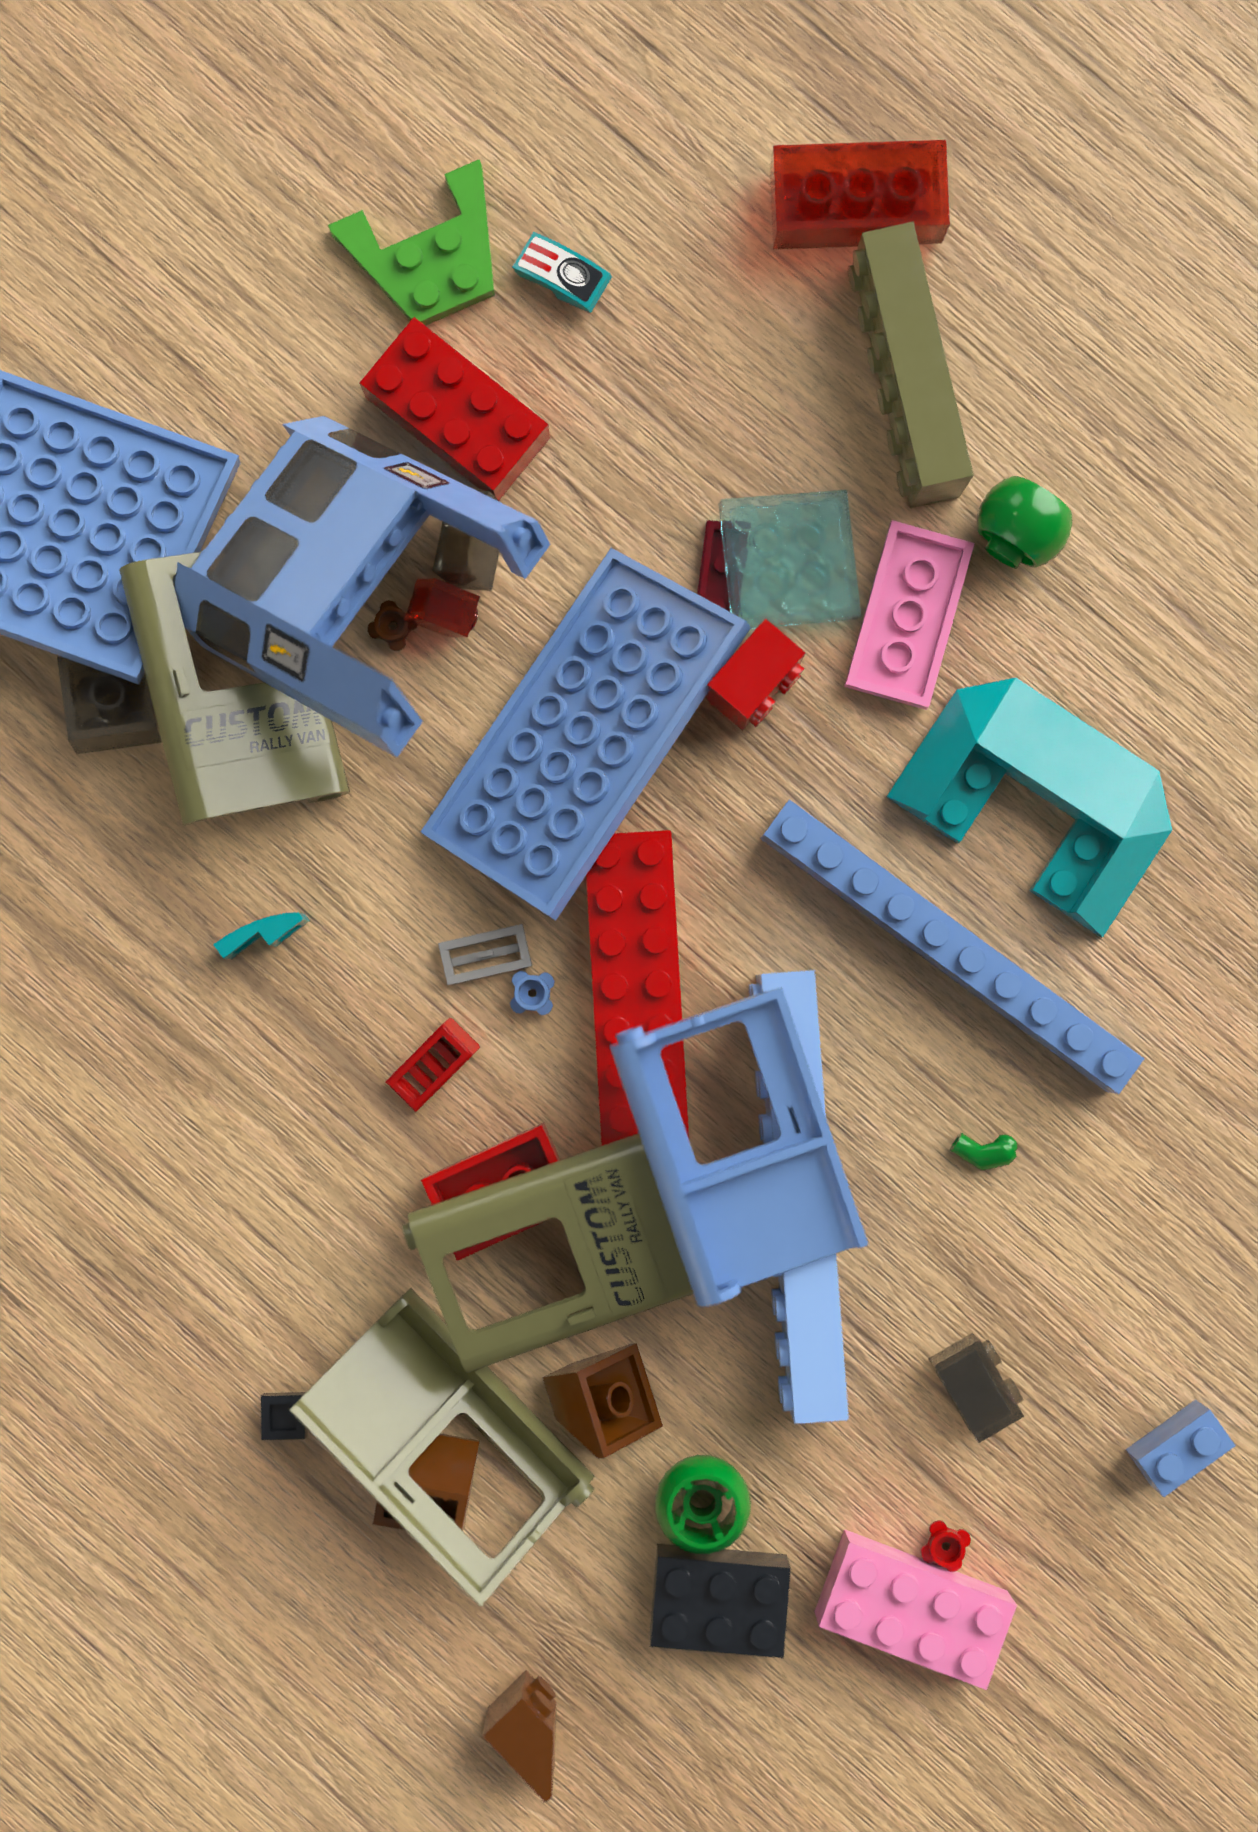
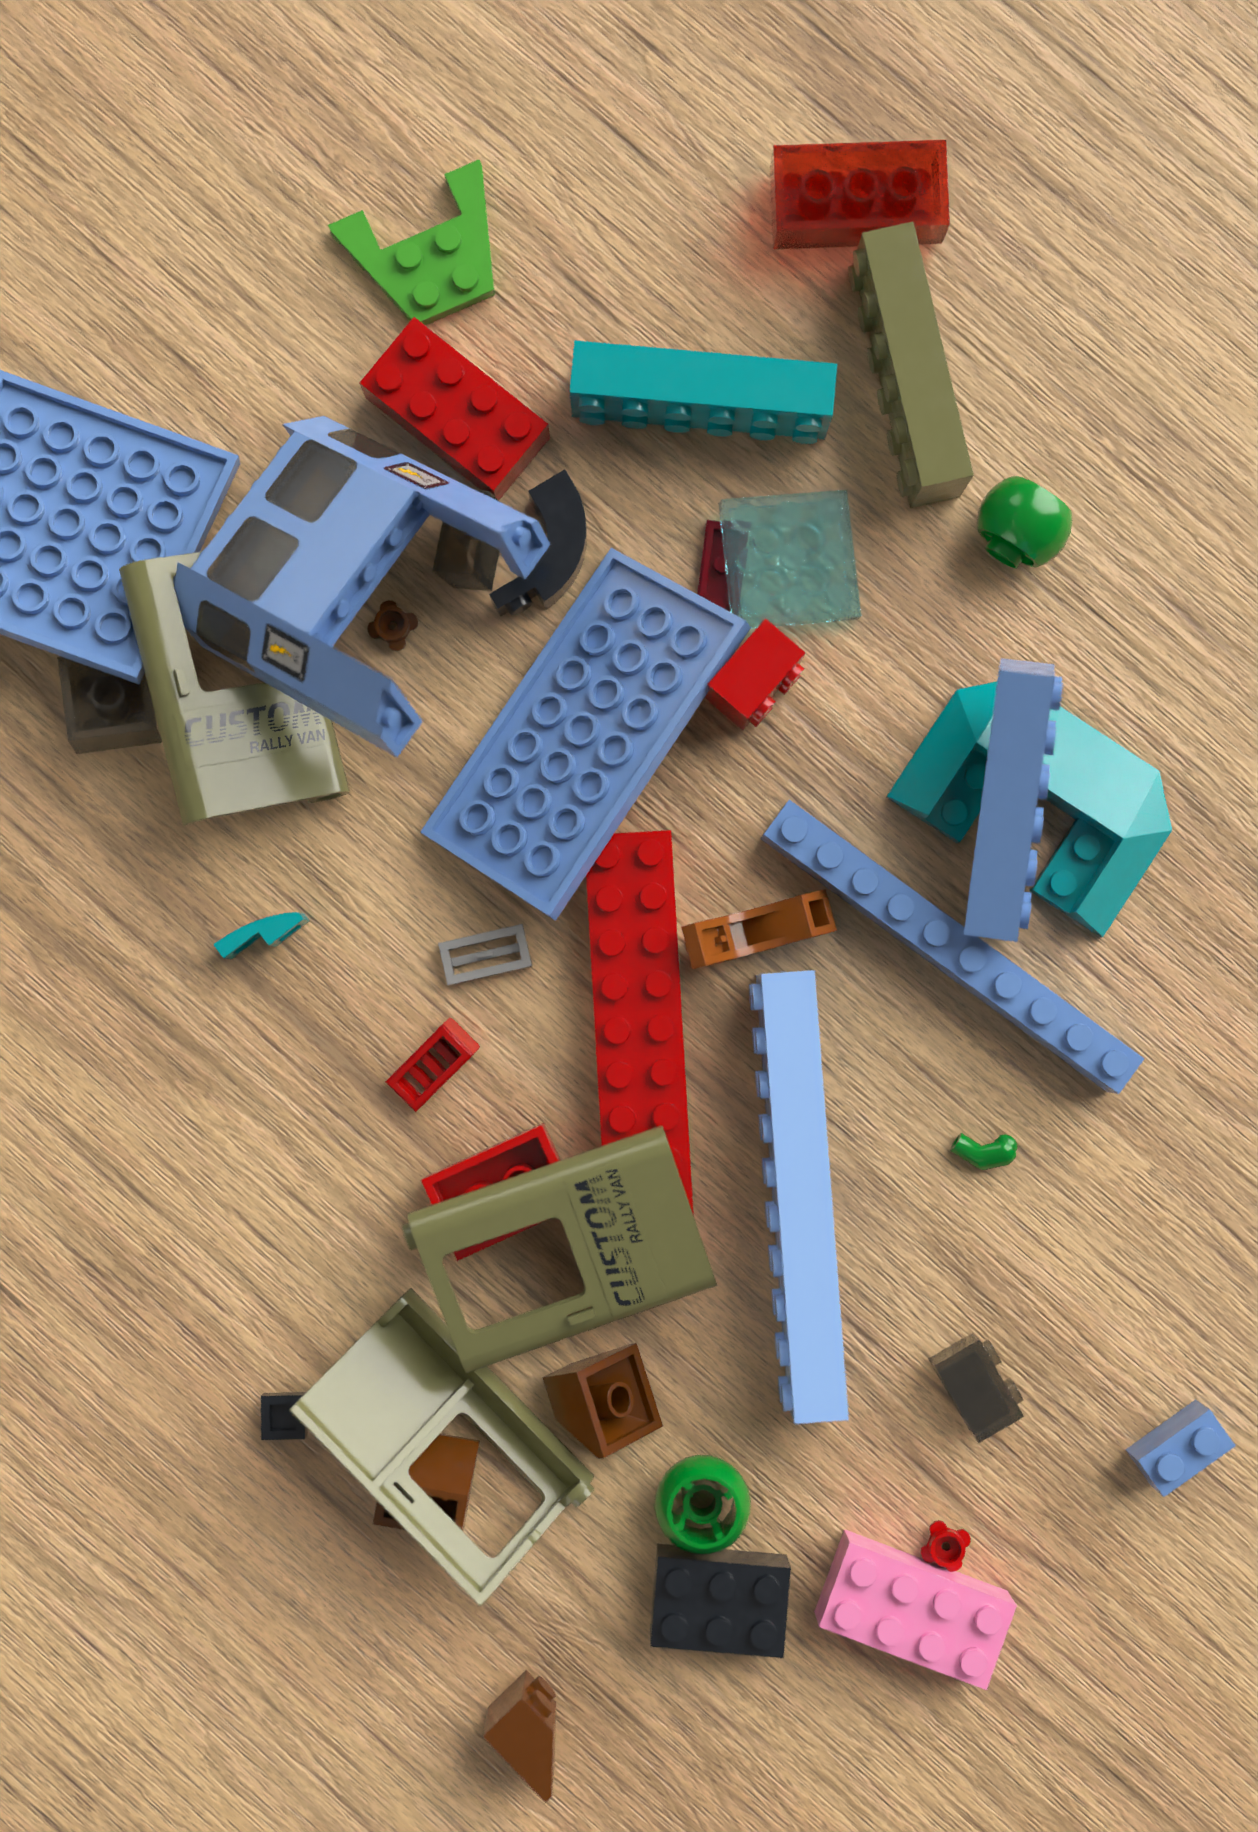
clear red brick [405,578,480,638] -> none
medium blue plate [510,971,555,1015] -> none
slope [512,232,612,313] -> none
medium blue piece [610,987,869,1307] -> none
bright pink plate [844,520,975,710] -> none
none -> black arch [489,469,587,617]
none -> teal brick [570,340,837,444]
none -> dark orange arch [681,889,837,969]
none -> medium blue brick [964,658,1063,942]

